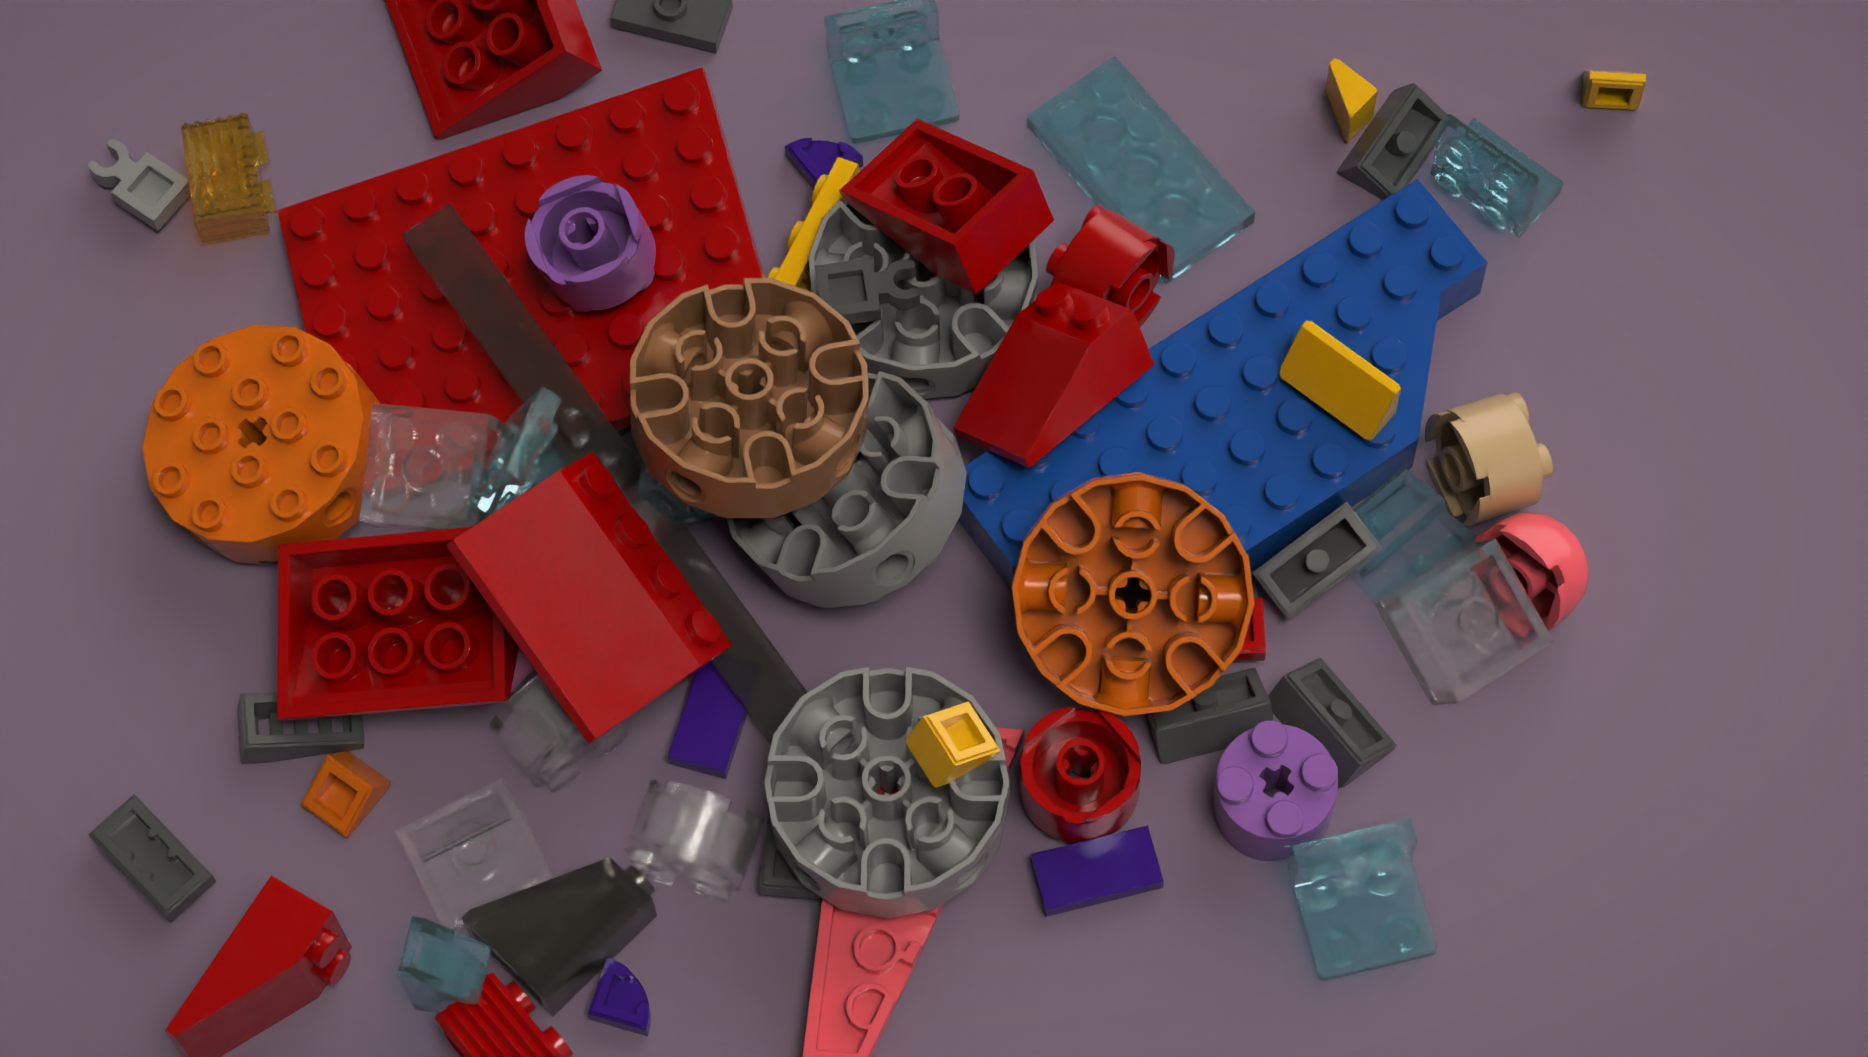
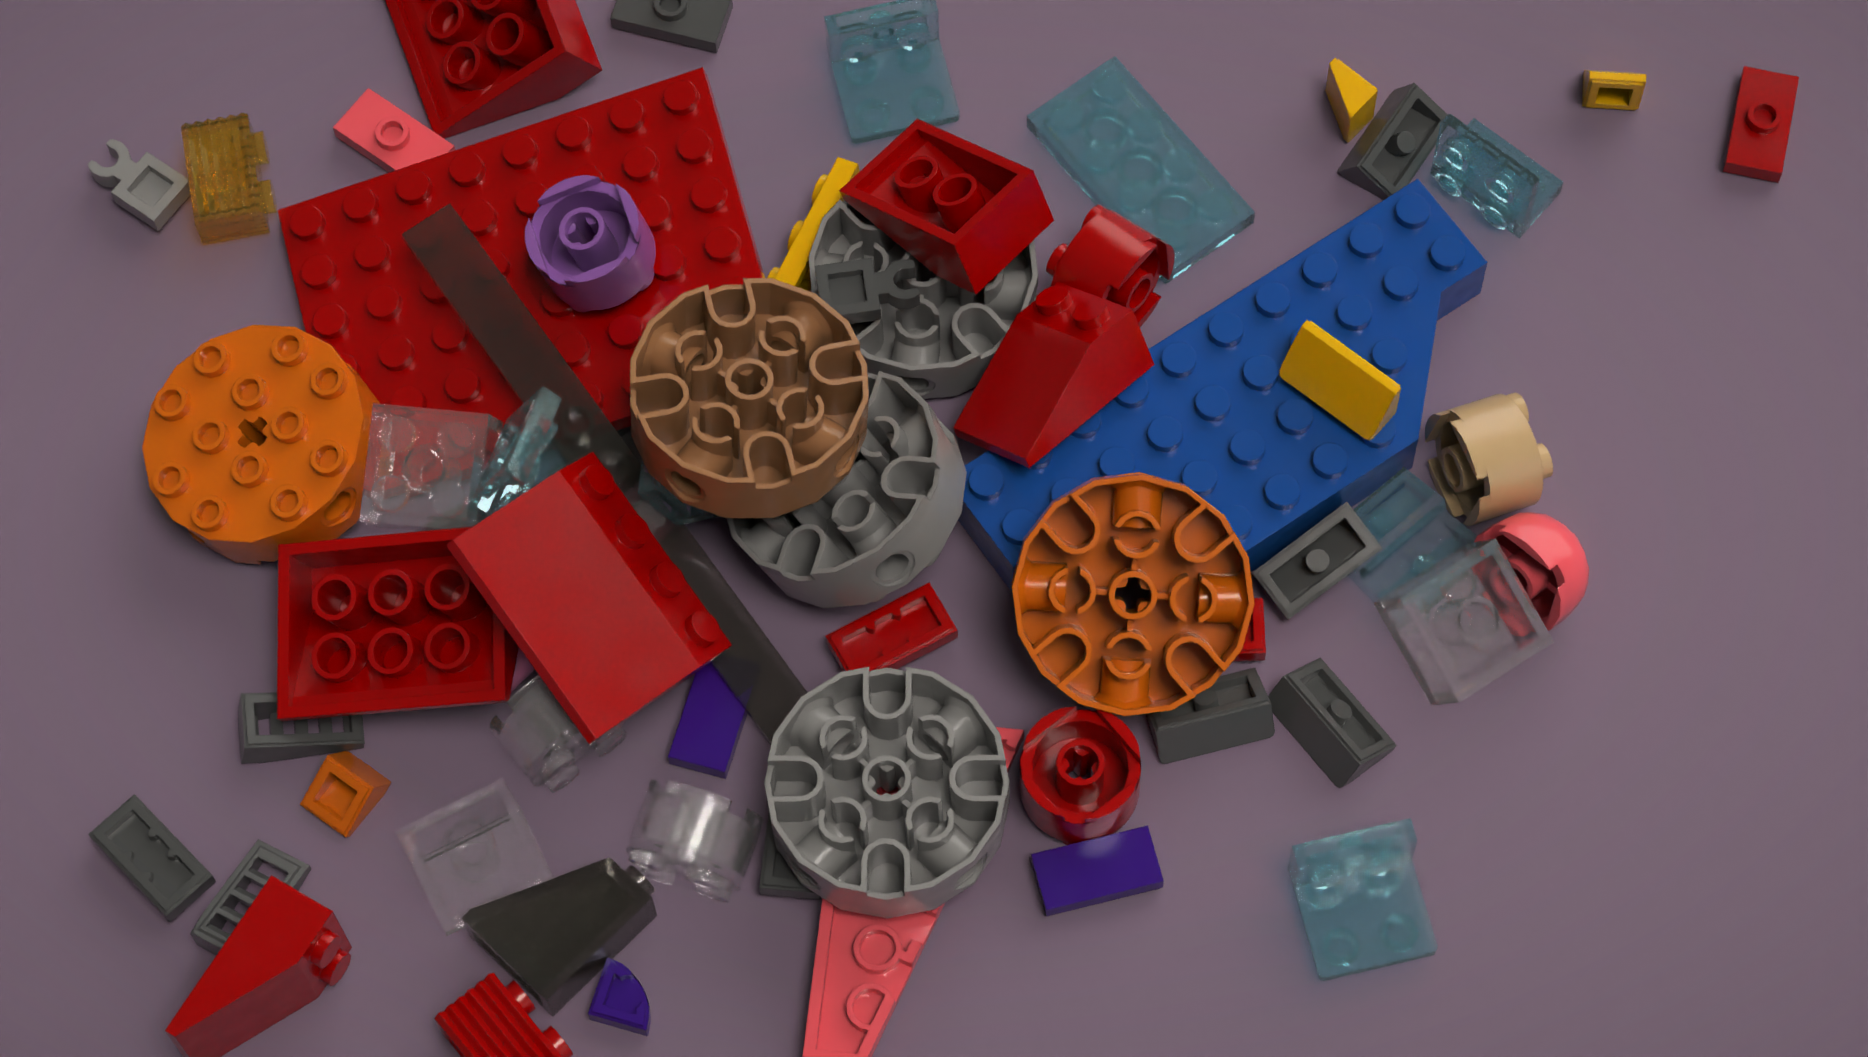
clear light blue slope [397,916,491,1014] -> none
dark purple tile [784,138,863,190] -> none
yellow slope [906,701,1001,788] -> none
medium lavender brick [1213,720,1338,861] -> none
none -> dark grey slope [190,839,311,955]
none -> coral plate [333,88,455,173]
none -> red plate [825,582,958,671]
none -> red plate [1723,66,1799,183]

